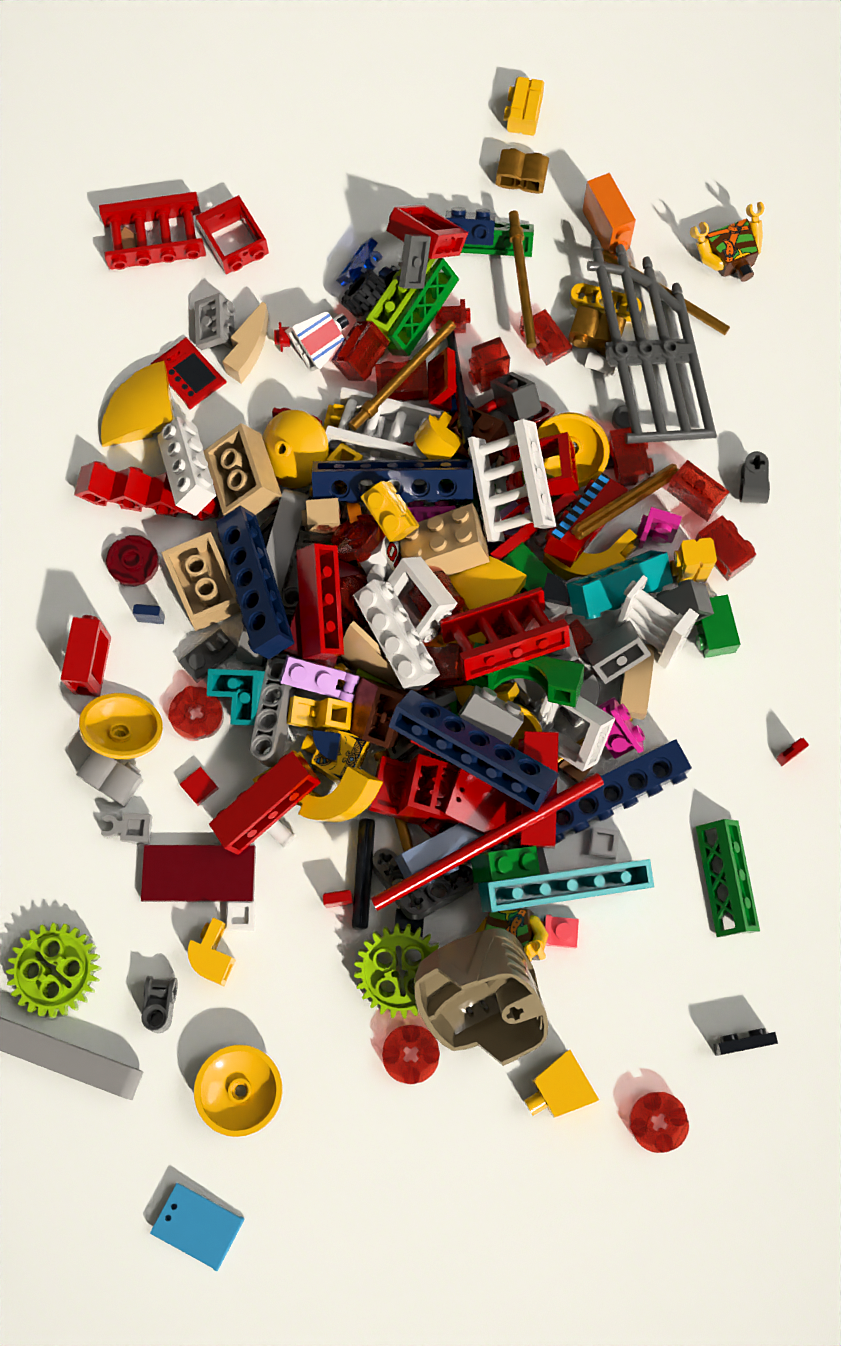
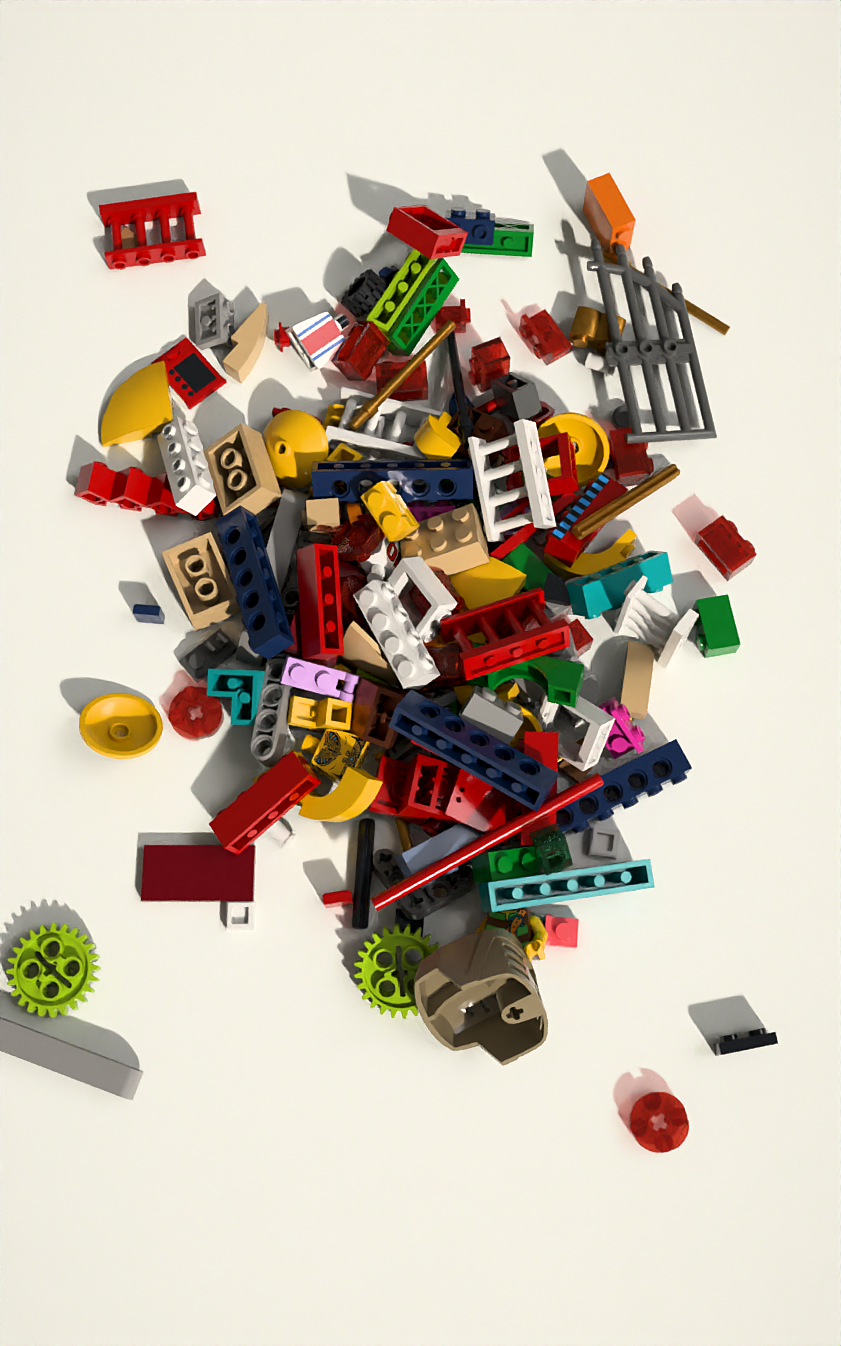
red window [60,615,111,697] -> none
light grey brick [76,750,143,807] -> none
light grey plate [101,813,153,844] -> none
dark red tile [106,535,160,587] -> none
dark grey piece [141,976,178,1033] -> none
dark azure container [150,1182,245,1271] -> none
red tile [179,766,219,806] -> none
yellow brick [188,918,236,986] -> none
yellow dish [194,1045,283,1137] -> none
red window [195,195,269,274] -> none
dark blue tile [313,730,341,763] -> none
clear blue plate [336,237,383,287] -> none
clear red plate [382,1025,440,1085] -> none
dark grey plate [396,234,431,289] -> none
red bracket [428,347,457,412] -> none
pearl gold brick [495,148,549,194] -> none
yellow brick [504,77,544,136] -> none
pearl gold bar [508,210,537,348] -> none
yellow torso [524,1050,599,1118] -> none
yellow beam [570,283,642,322] -> none
light grey brick [584,620,651,684] -> none
dark pink bracket [636,507,682,549] -> none
dark grey brick [654,579,714,622] -> none
clear red brick [667,460,729,522] -> none
yellow brick [670,538,717,583] -> none
torso [690,202,764,282] -> none
green fence [696,819,760,937] -> none
dark grey piece [739,451,770,504] -> none
red tile [776,737,809,767] -> none
none -> clear green brick [529,823,573,876]

